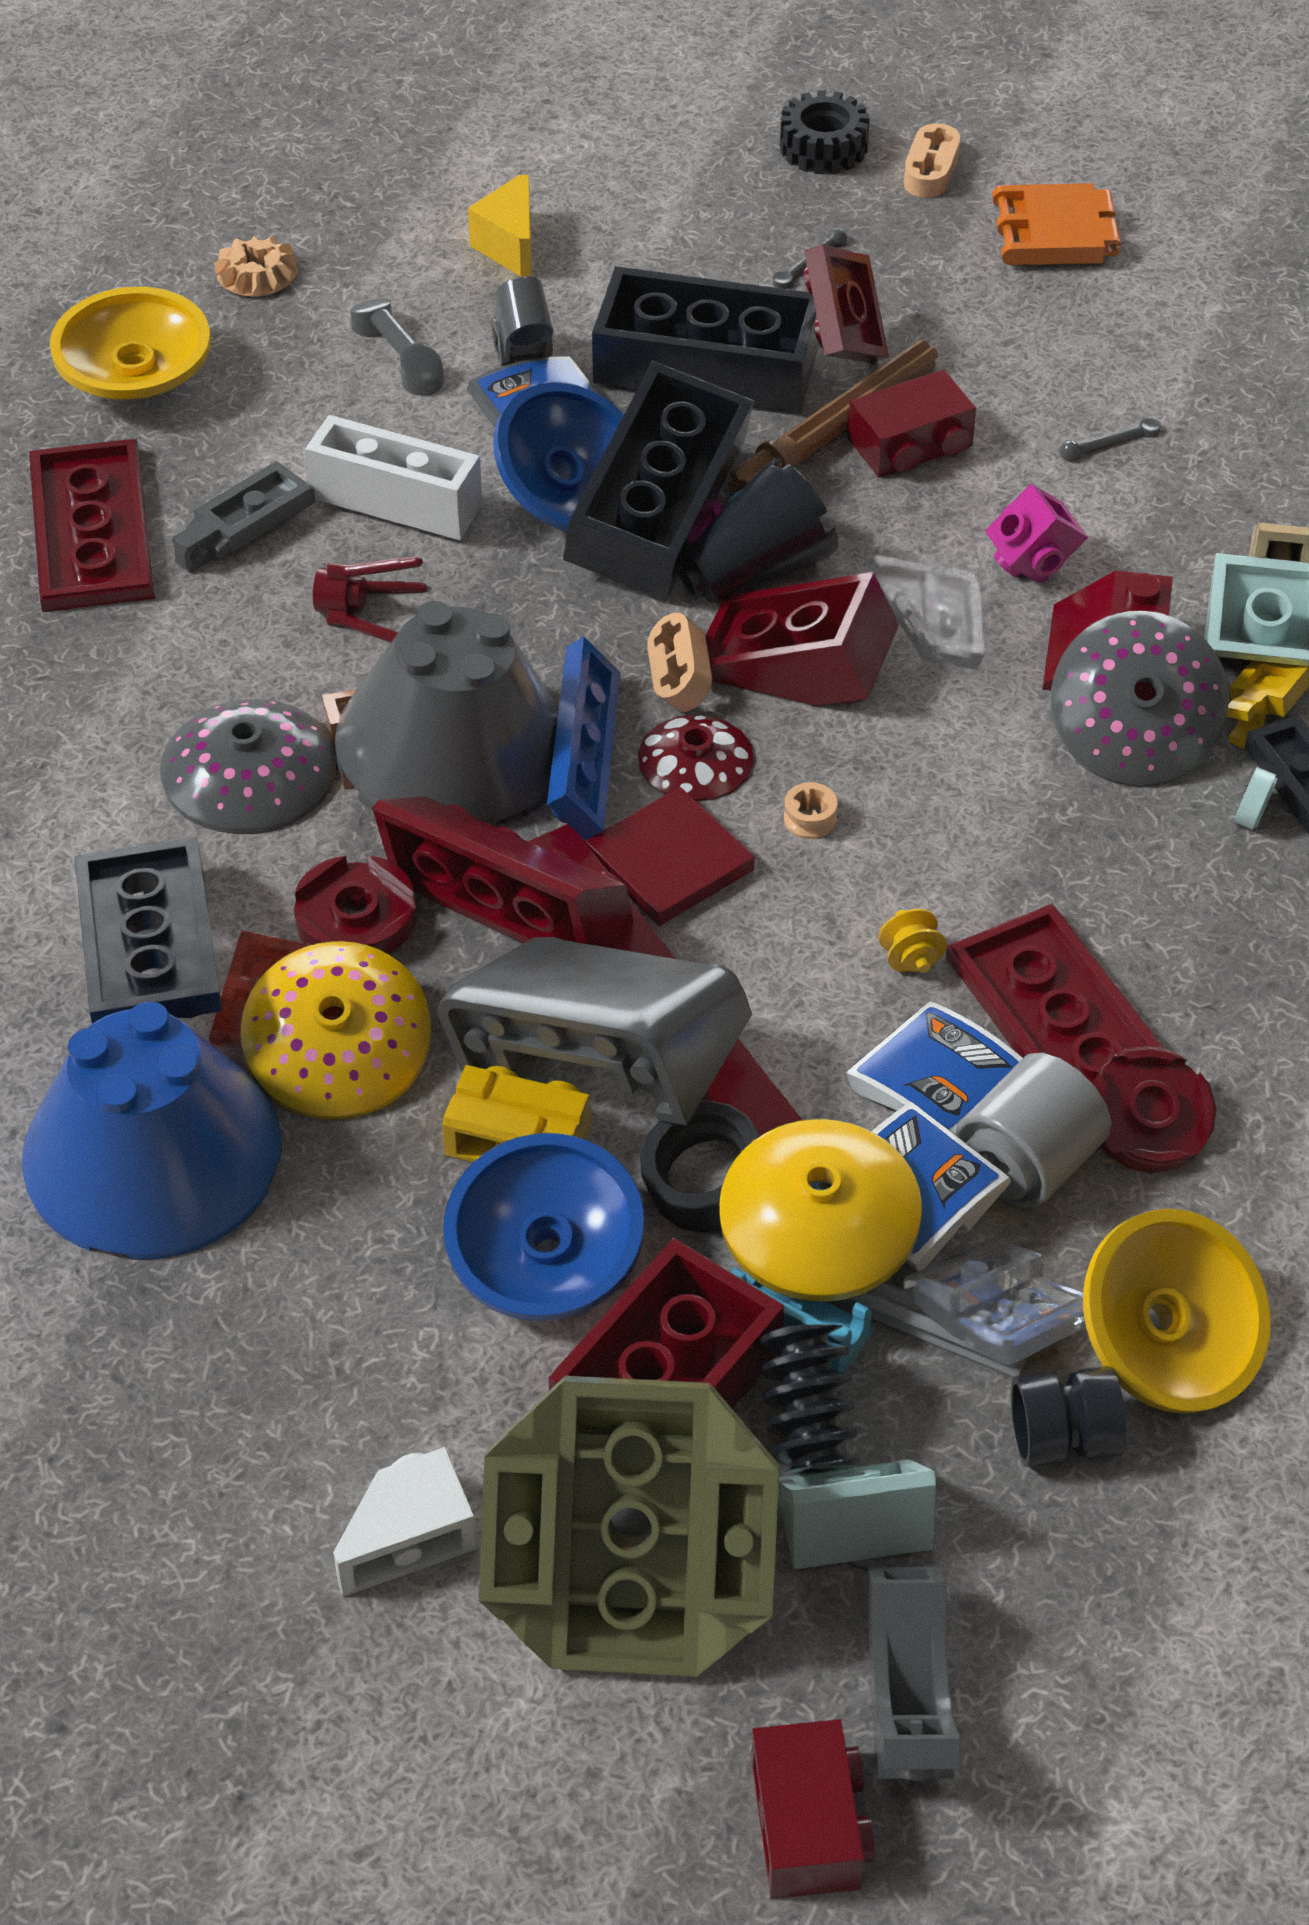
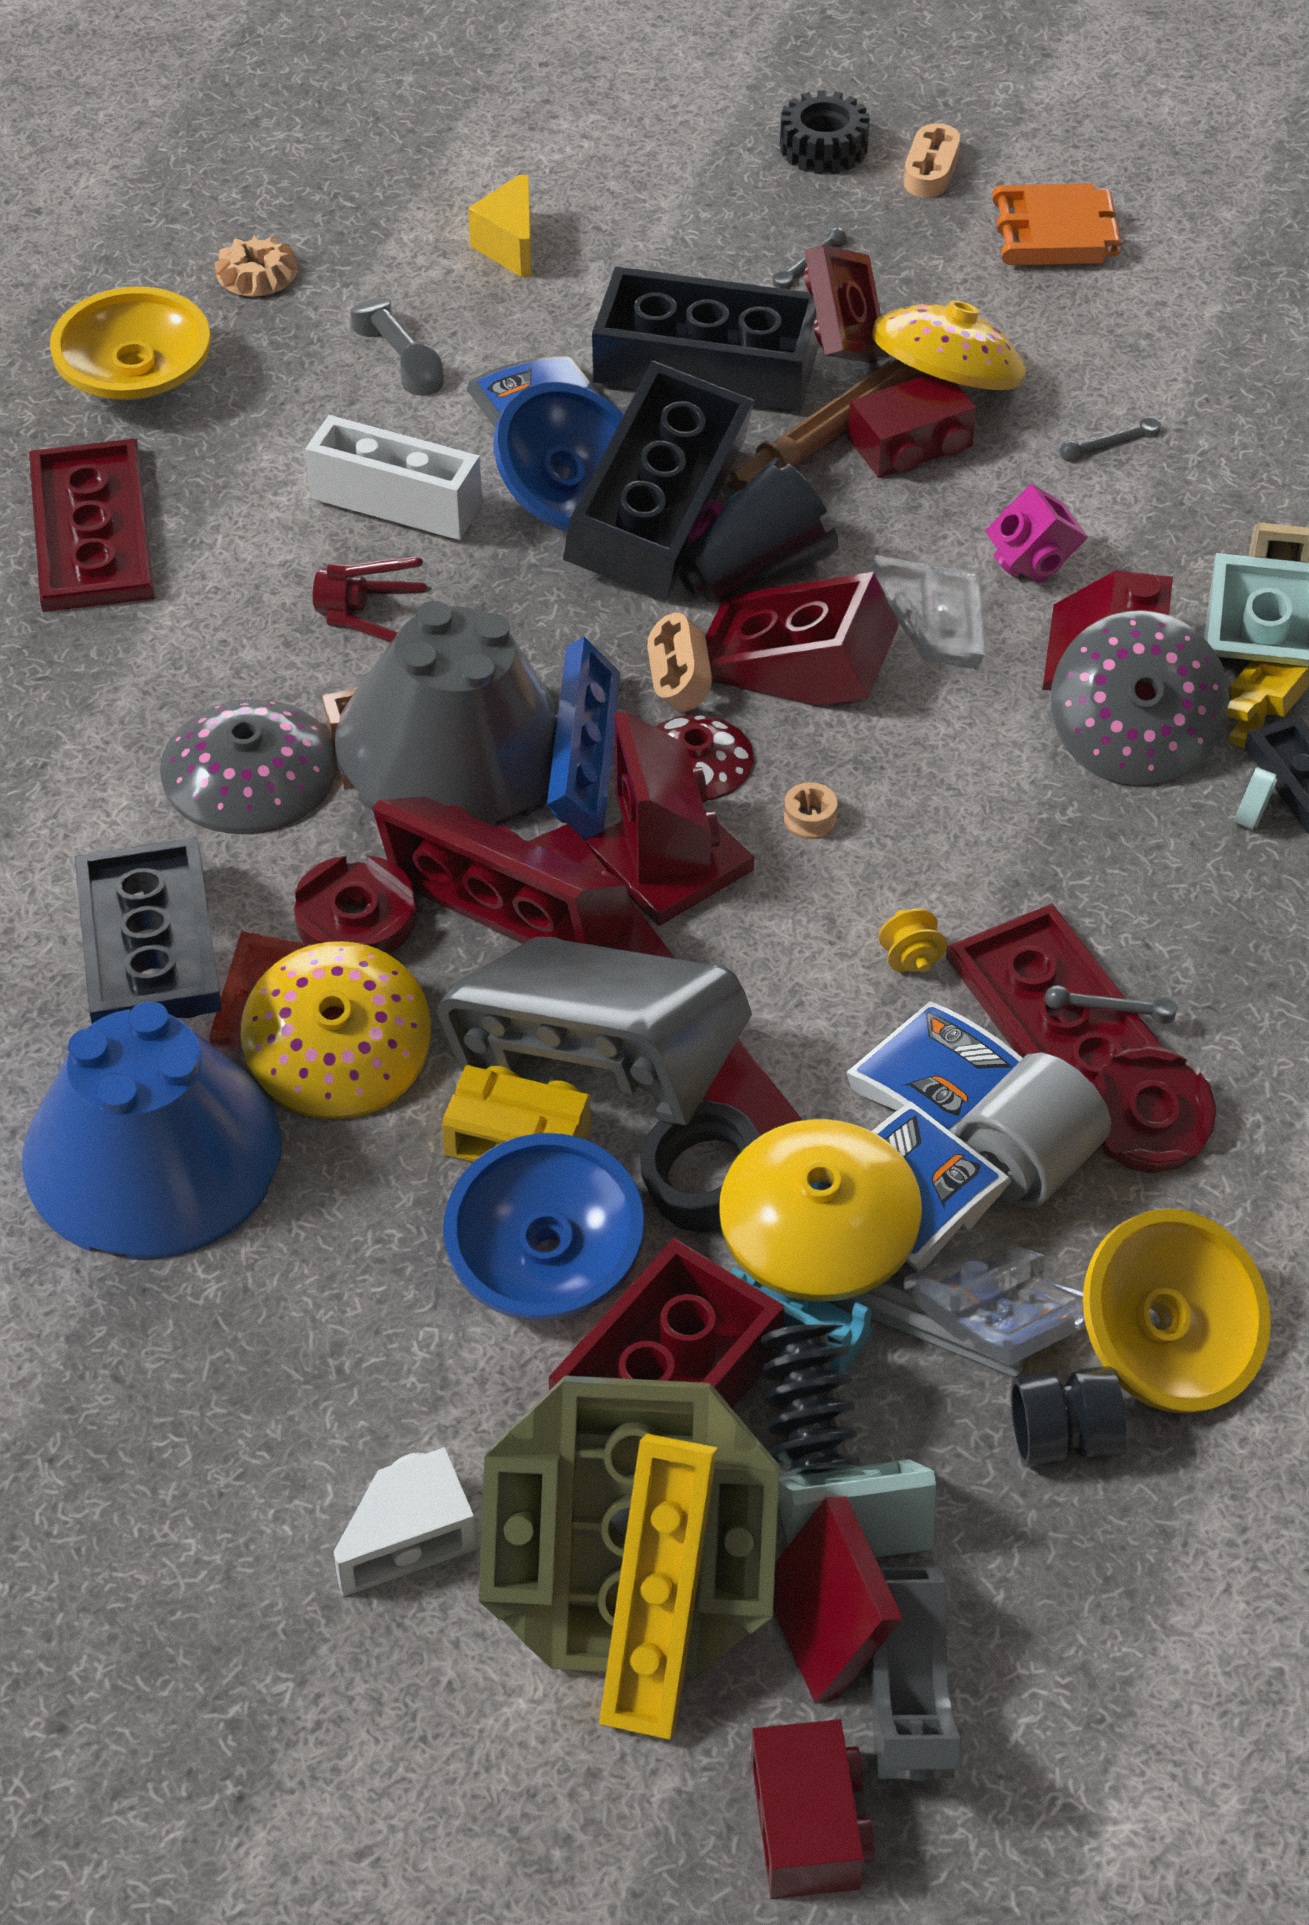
dark grey hinge [172,461,315,573] -> none
dark grey piece [491,276,554,365] -> none
none -> yellow plate [599,1433,718,1740]
none -> dark red slope [614,711,720,884]
none -> dark red tile [773,1496,903,1704]
none -> yellow dish [871,300,1026,390]
none -> dark grey hinge [1045,985,1178,1024]

